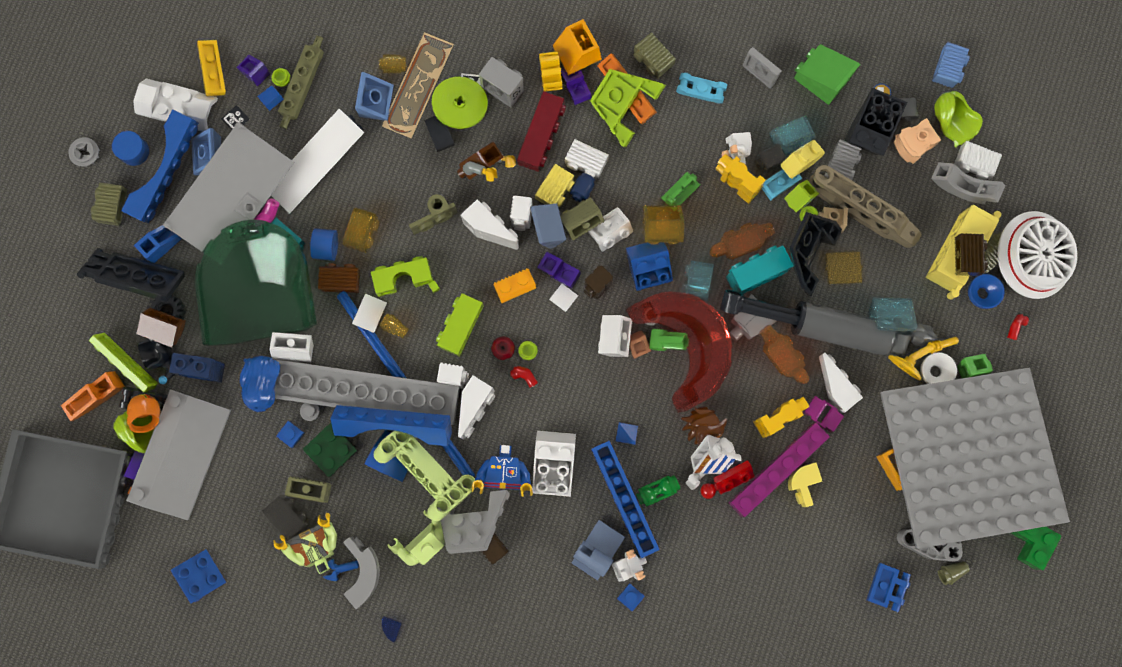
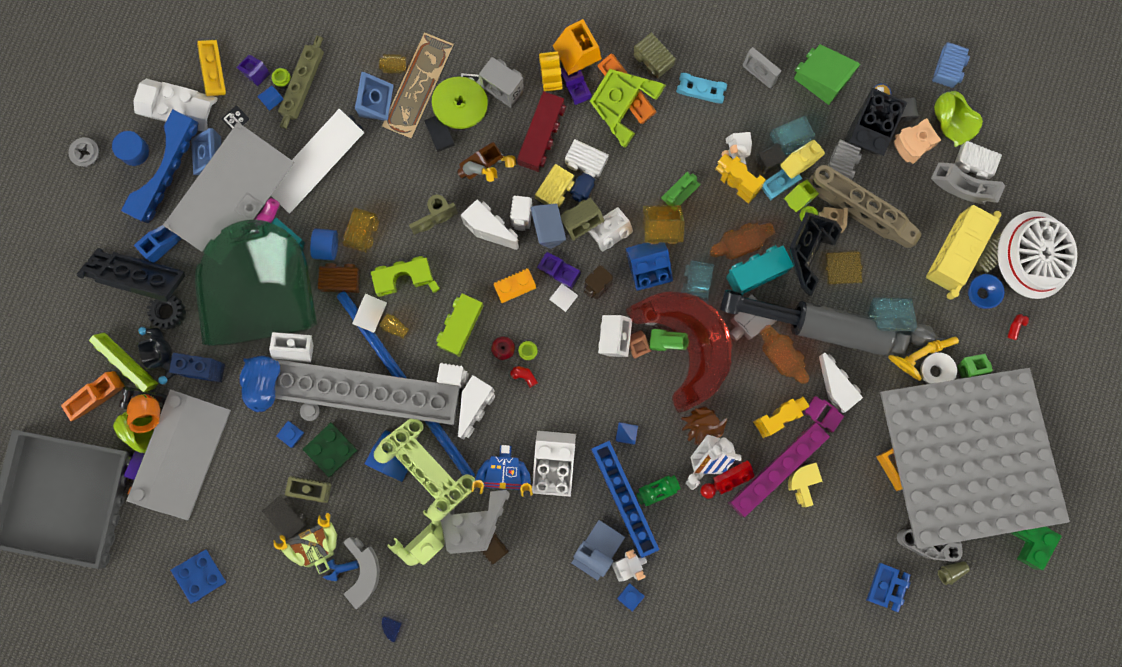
olive brick [91,183,127,226] -> none
brick [136,308,186,347] -> none
blue arch [330,405,452,446] -> none
dark brown brick [954,233,988,276] -> none

